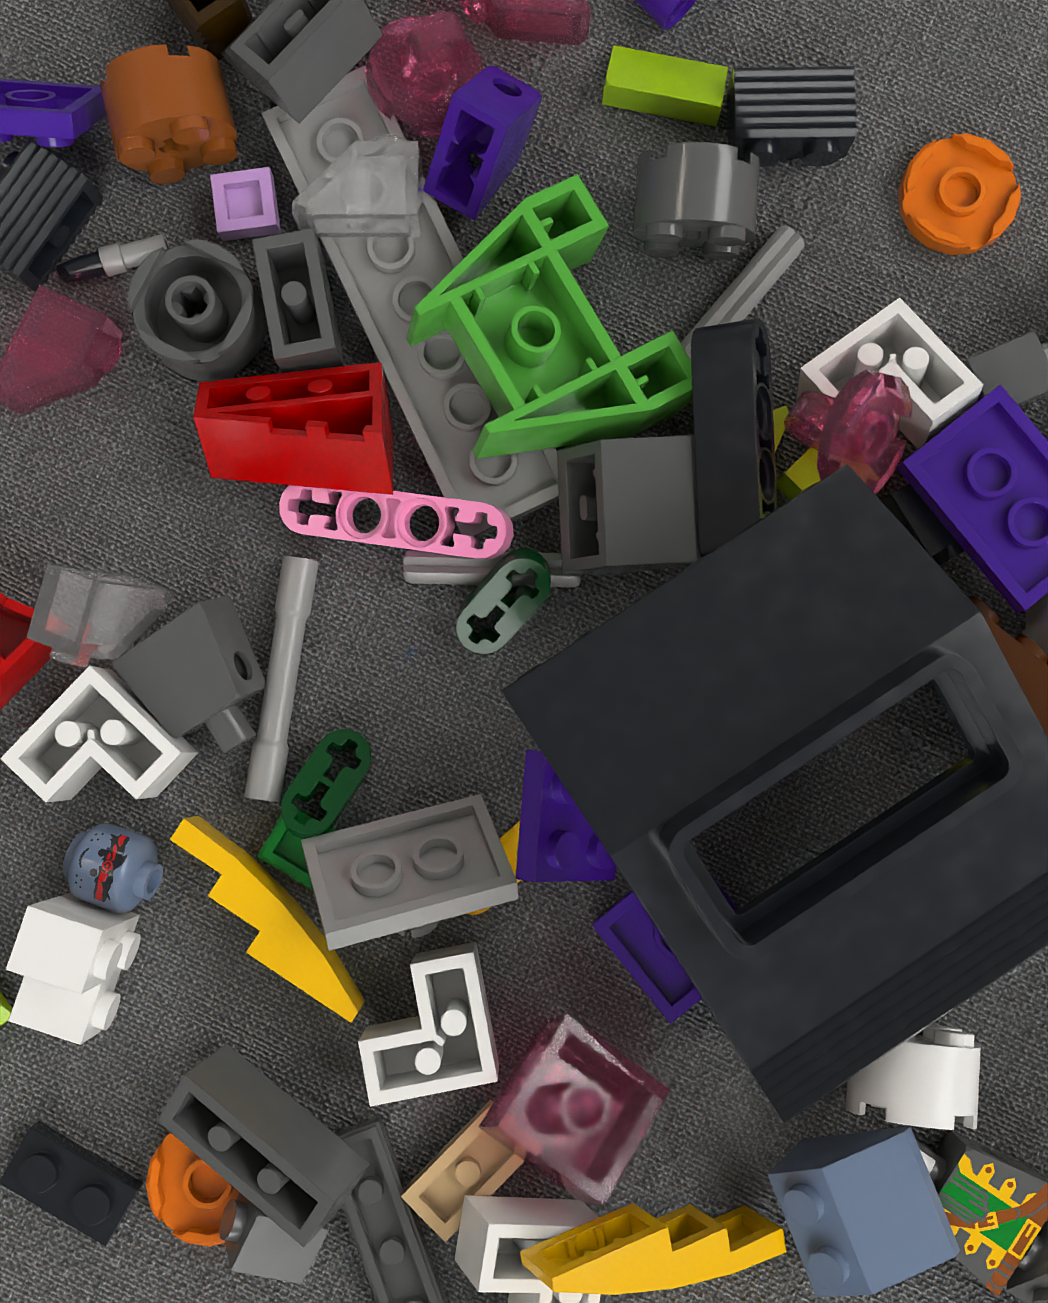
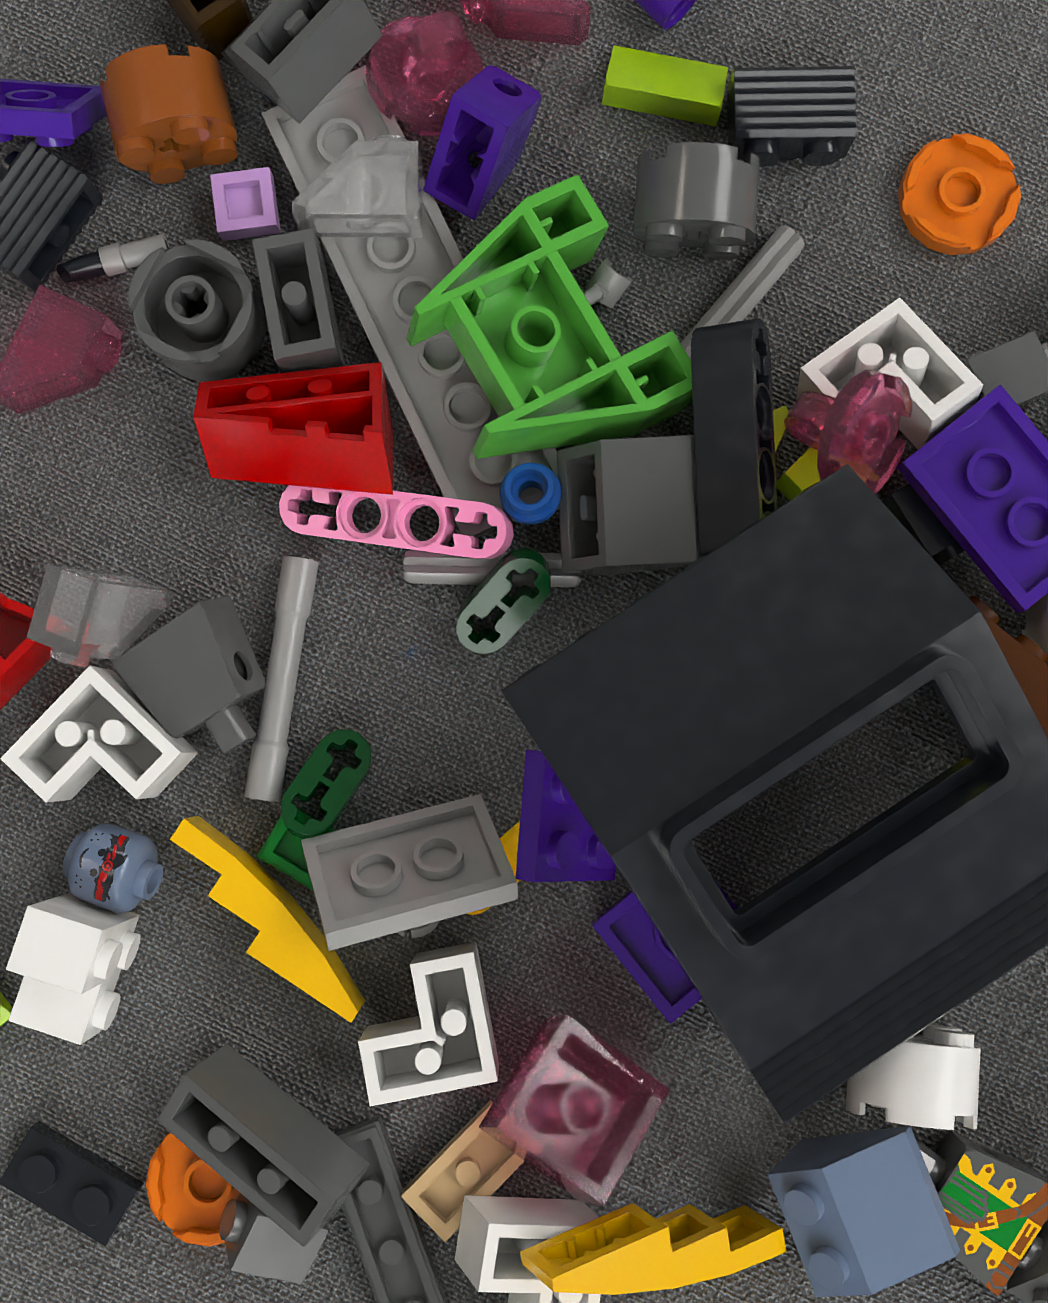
none -> blue plate [499,463,562,524]
none -> light grey hand [583,259,633,308]

